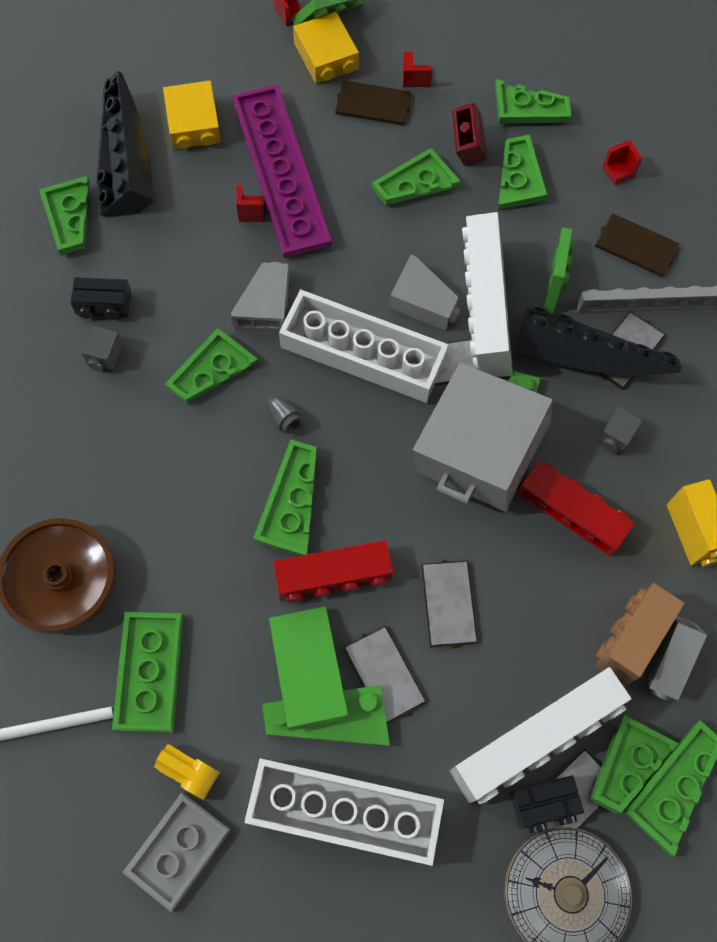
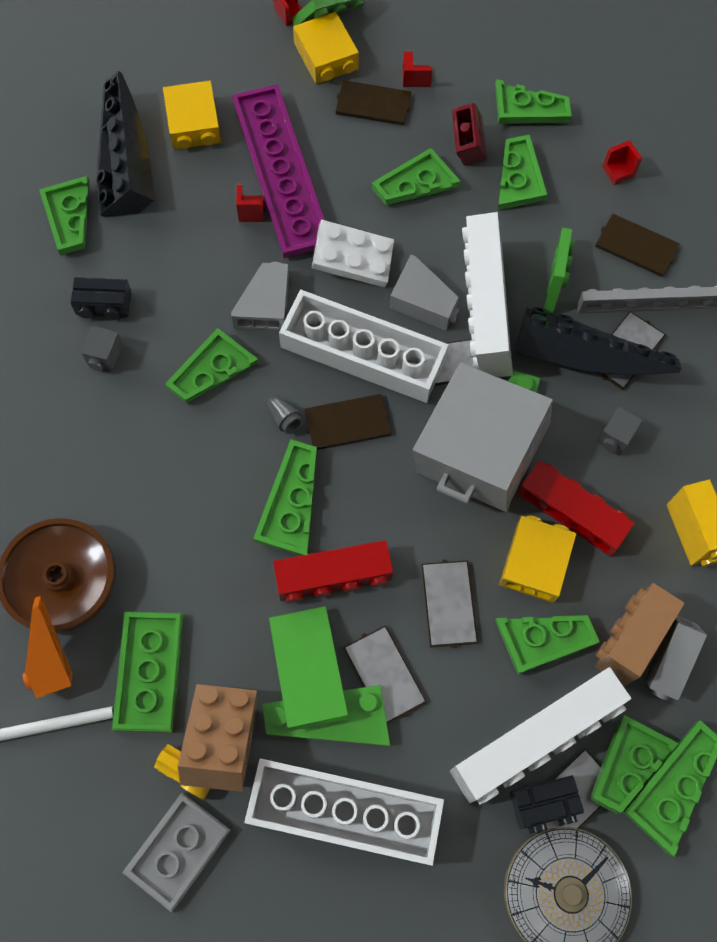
none -> orange slope [23,596,73,699]
none -> medium nougat brick [178,684,257,792]
none -> dark brown piece [305,394,391,450]
none -> white plate [312,219,394,288]
none -> bright green wing [495,615,600,674]
none -> yellow brick [499,516,576,603]

